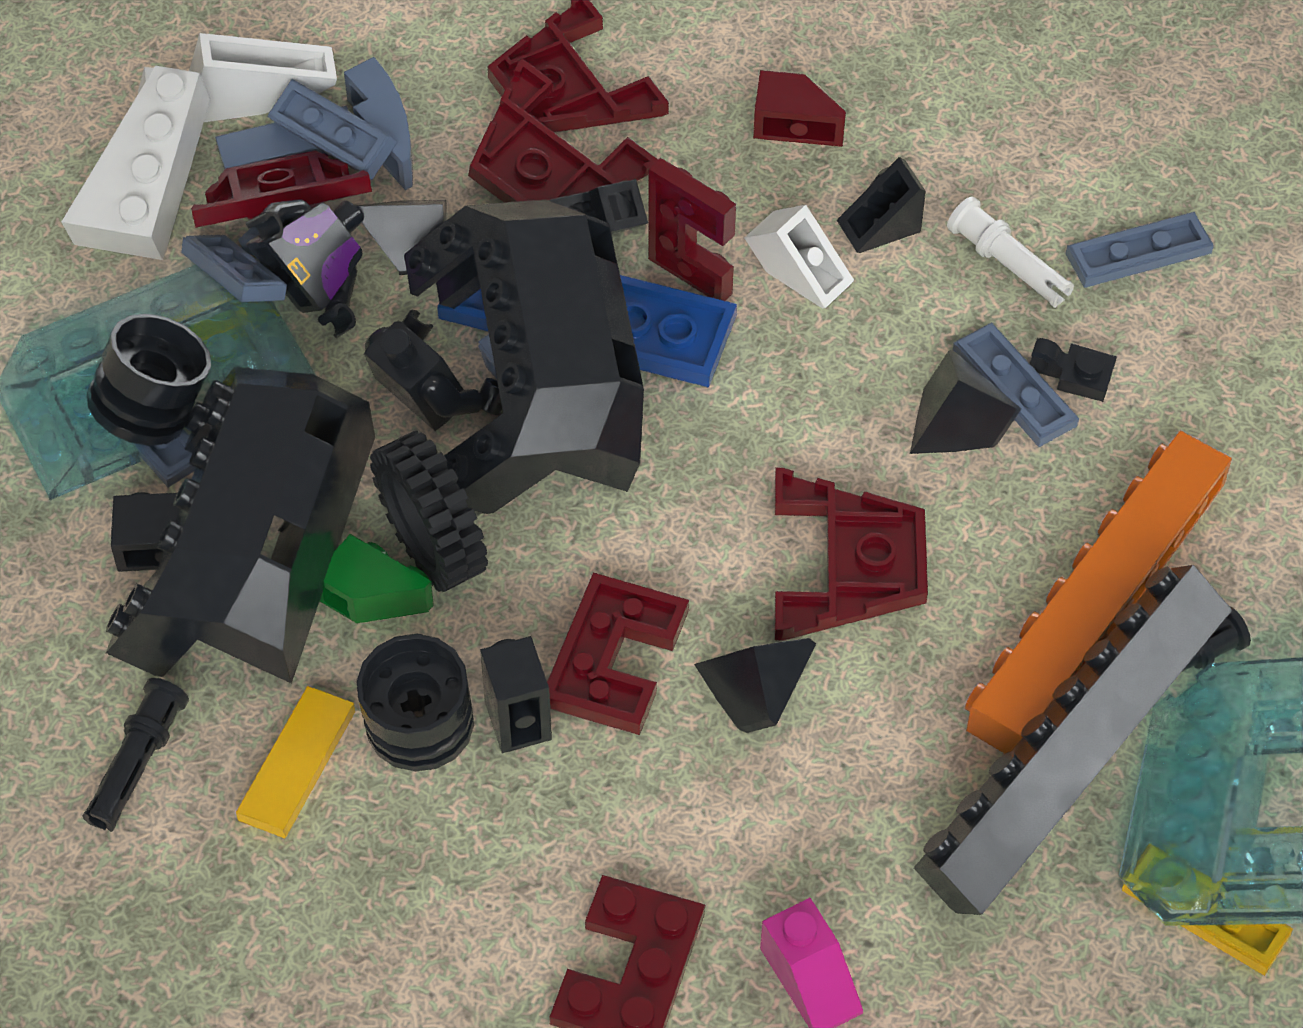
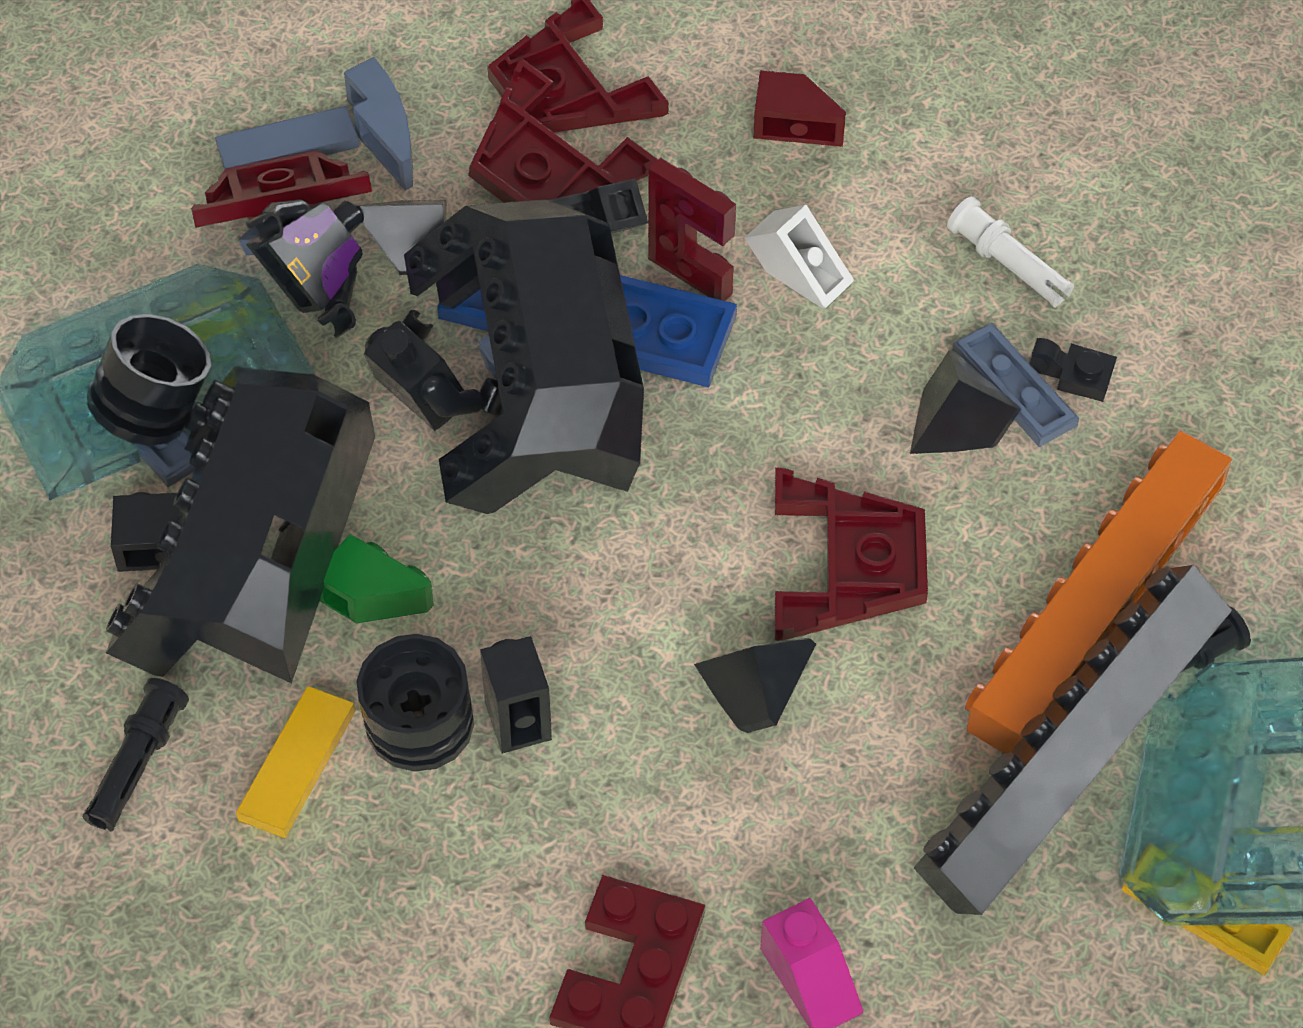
white wedge [61,66,210,260] -> none
white slope [138,33,337,122] -> none
sand blue tile [181,235,287,302] -> none
sand blue tile [267,79,397,180] -> none
black tyre [370,431,488,592] -> none
dark red plate [547,572,689,735] -> none
black slope [837,157,926,253] -> none
sand blue tile [1066,212,1214,288] -> none

